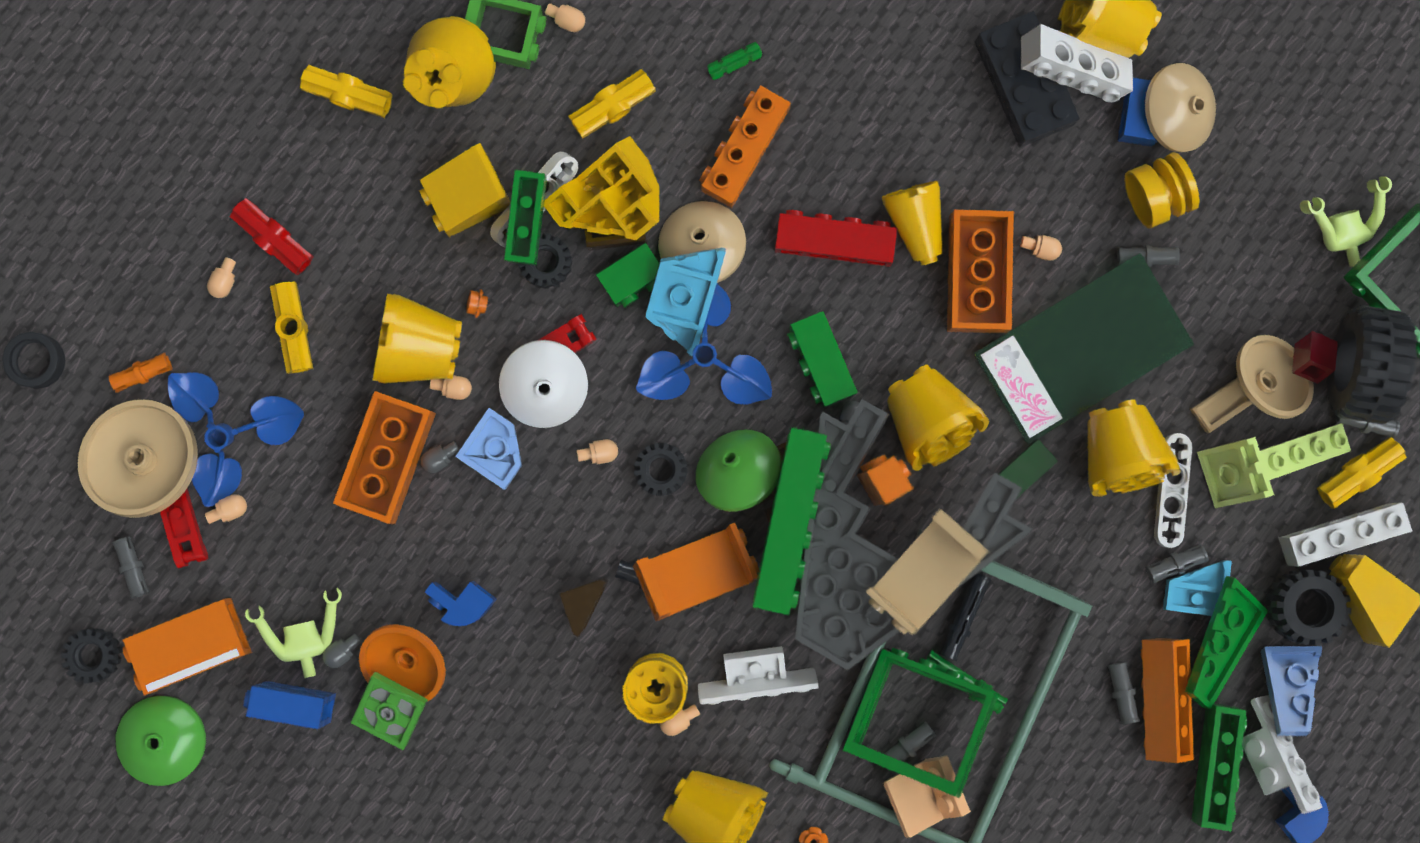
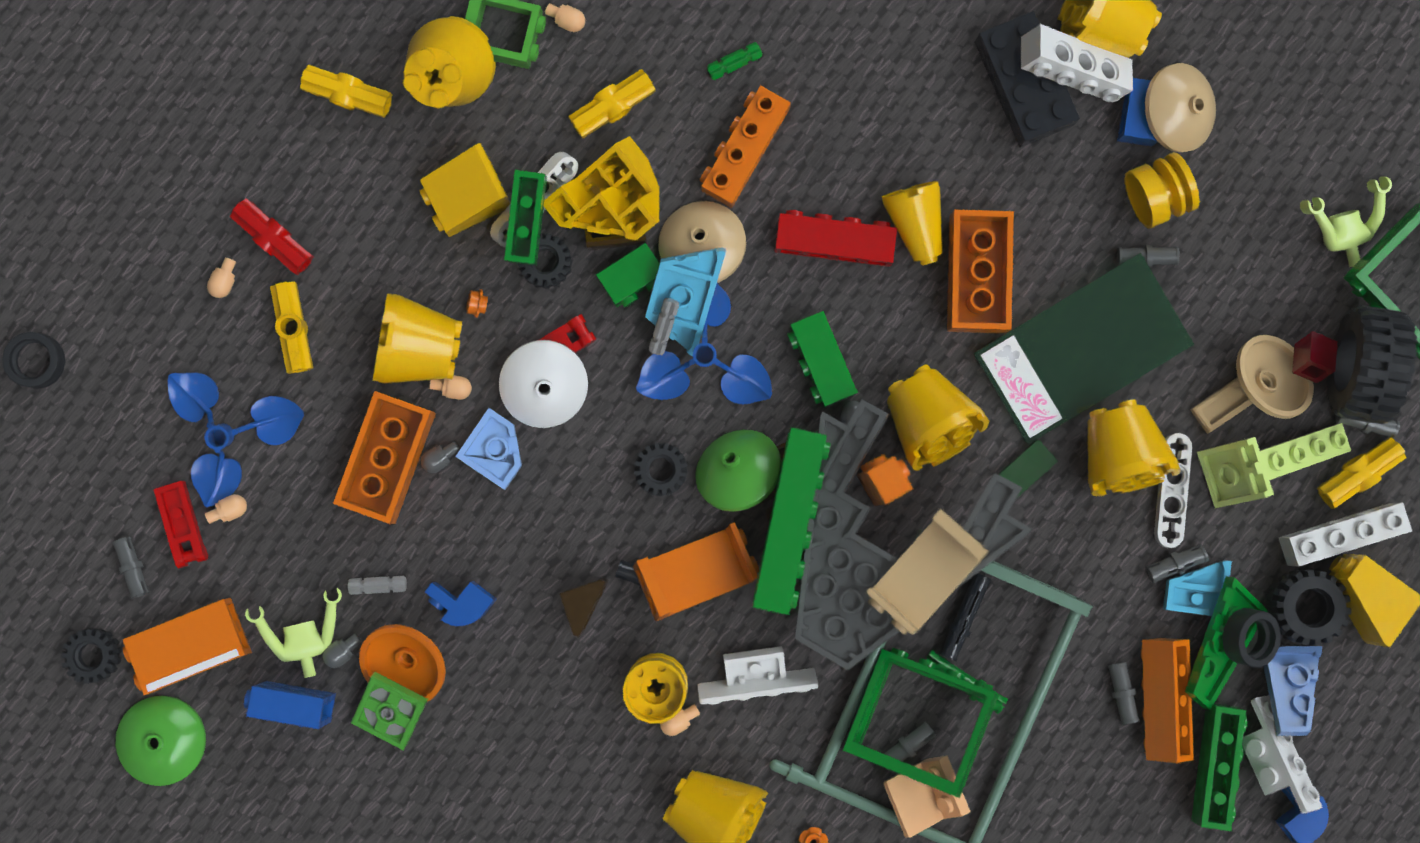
tan dish [78,400,198,518] -> none
orange pin [109,353,172,393] -> none
light nougat cylinder [576,439,618,464] -> none
light nougat cylinder [1020,235,1062,261] -> none
none -> light grey axle [347,576,407,595]
none -> light grey axle [649,298,679,355]
none -> black tyre [1222,608,1281,668]

